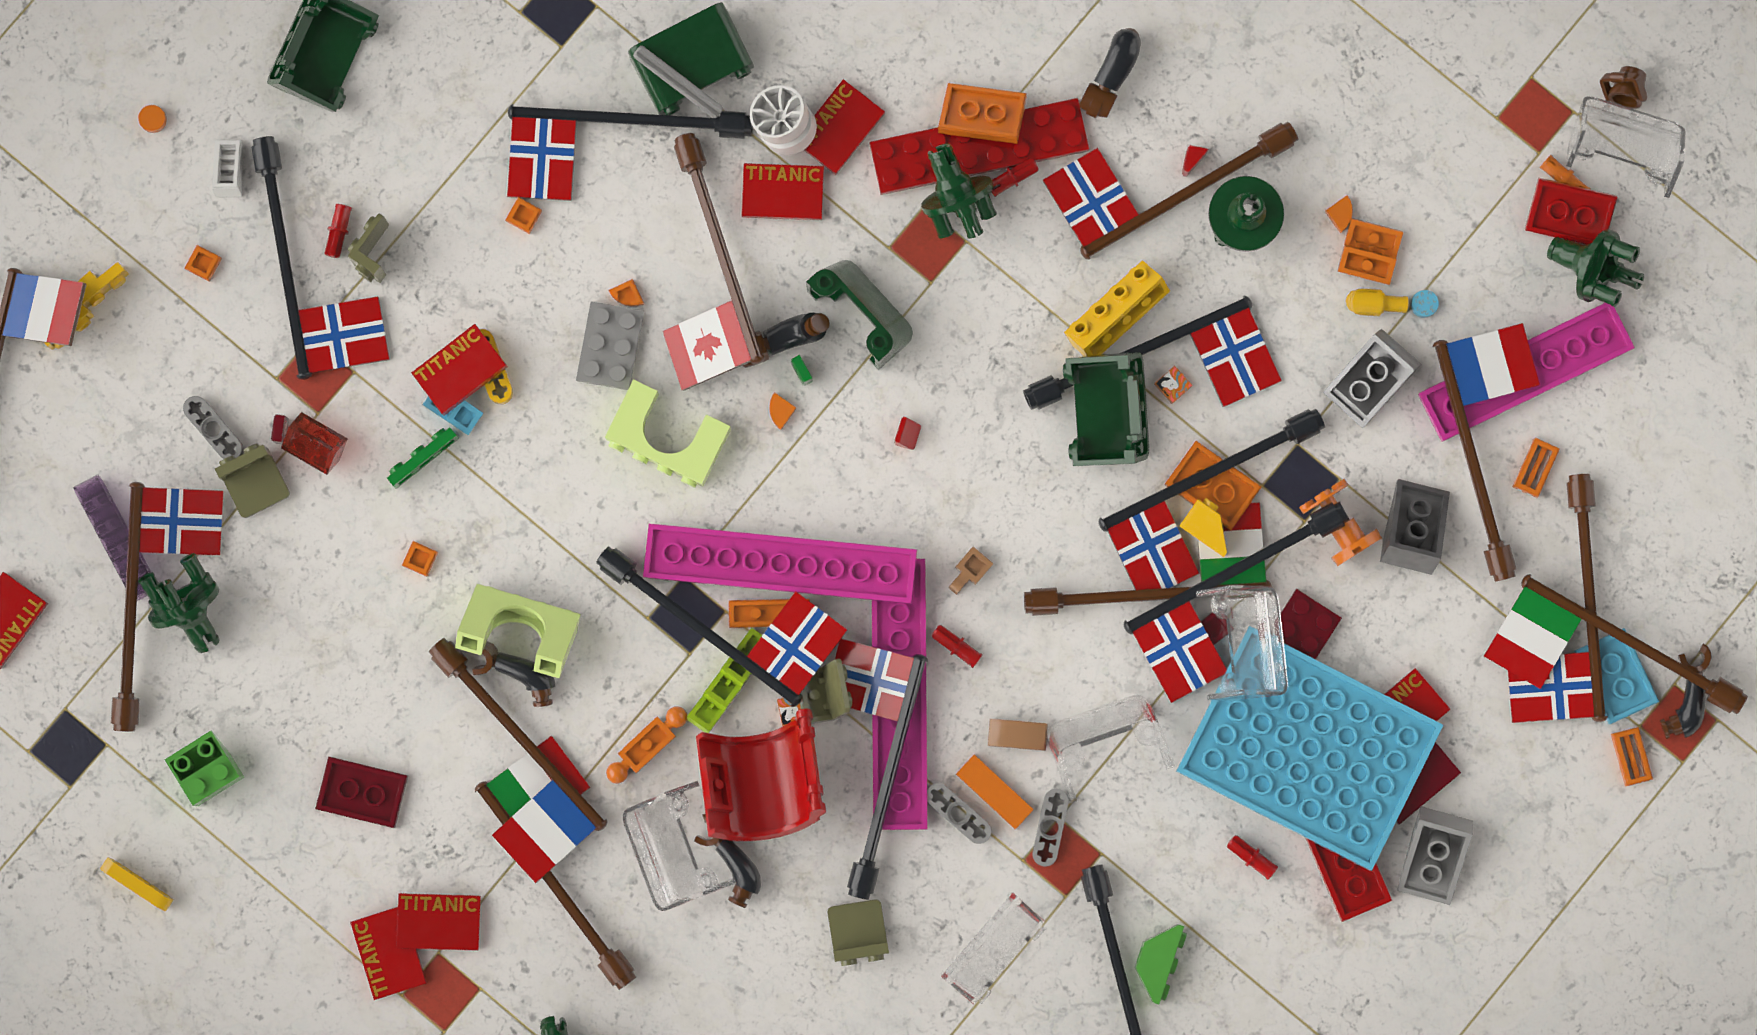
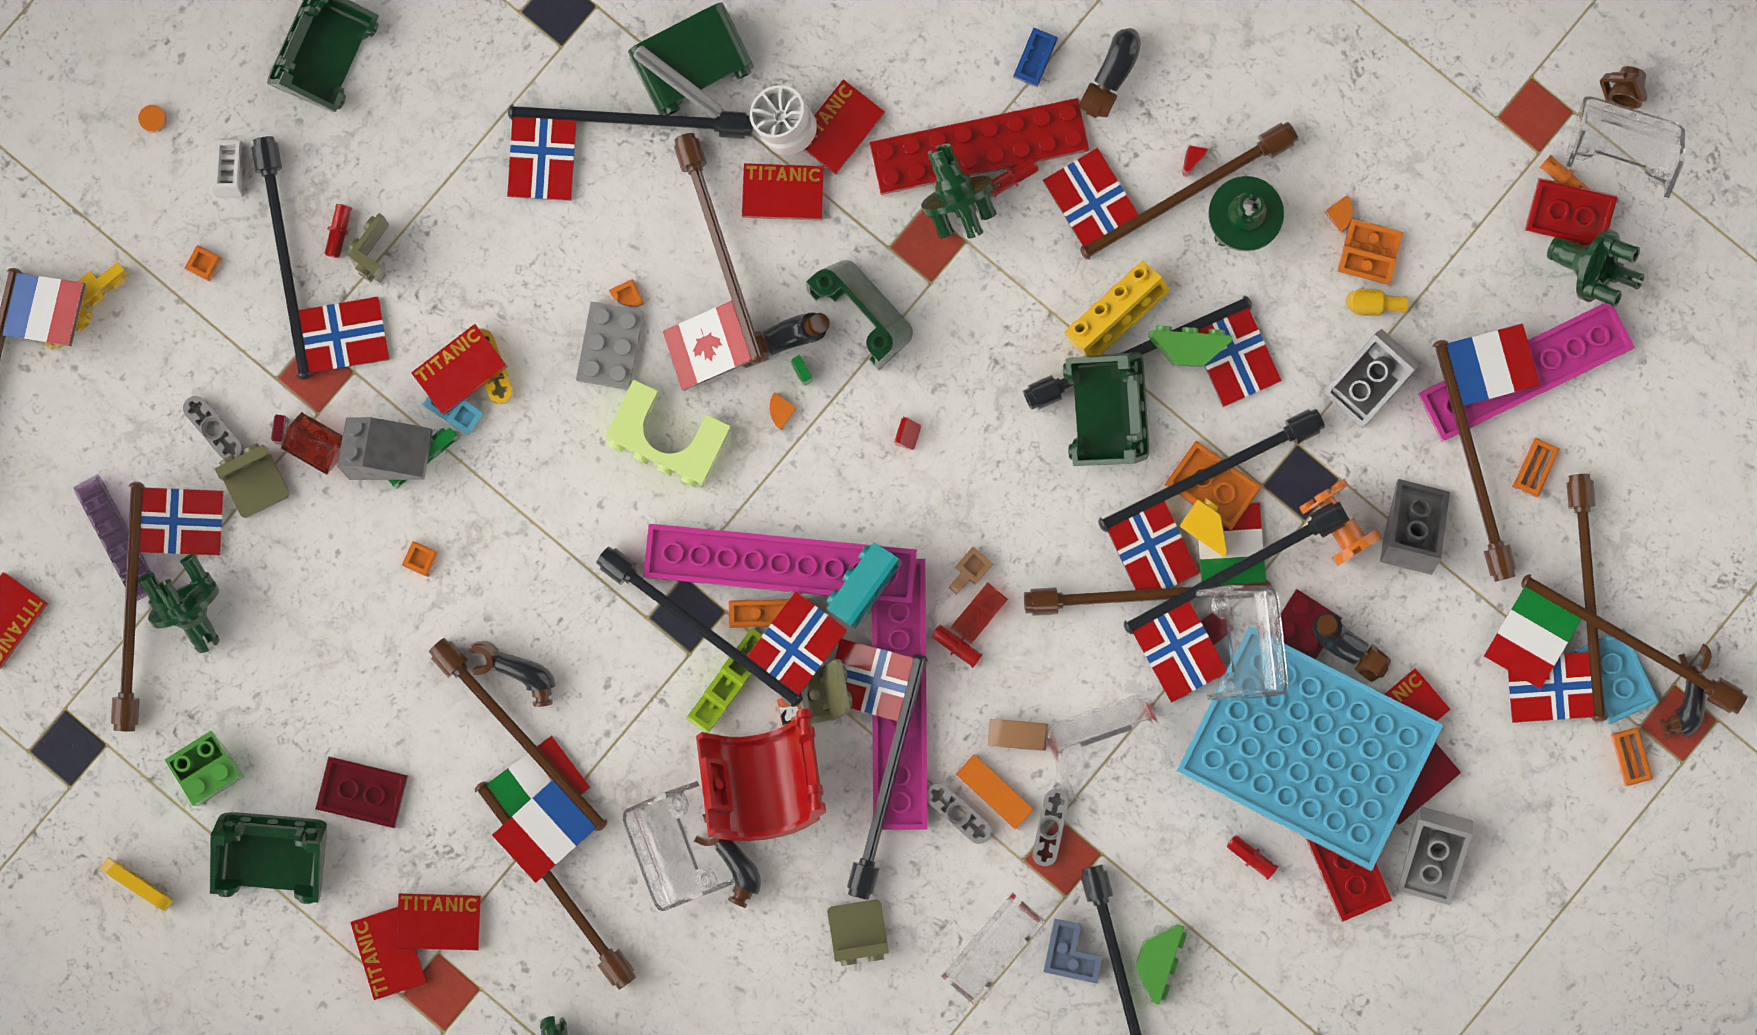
yellowish green arch [455,584,581,678] -> none
orange tile [505,197,542,234] -> none
orange plate [606,706,687,784] -> none
orange tile [938,83,1027,144] -> none
tile [1154,366,1193,404] -> none
medium azure tile [1411,290,1439,318] -> none
none -> dark green windscreen [210,812,327,904]
none -> flat silver slope [337,417,433,480]
none -> teal slope [826,542,902,629]
none -> clear red slope [951,582,1008,644]
none -> blue plate [1013,27,1058,88]
none -> sand blue plate [1043,918,1102,983]
none -> bright green slope [1148,326,1232,367]
none -> piece [1313,613,1391,683]

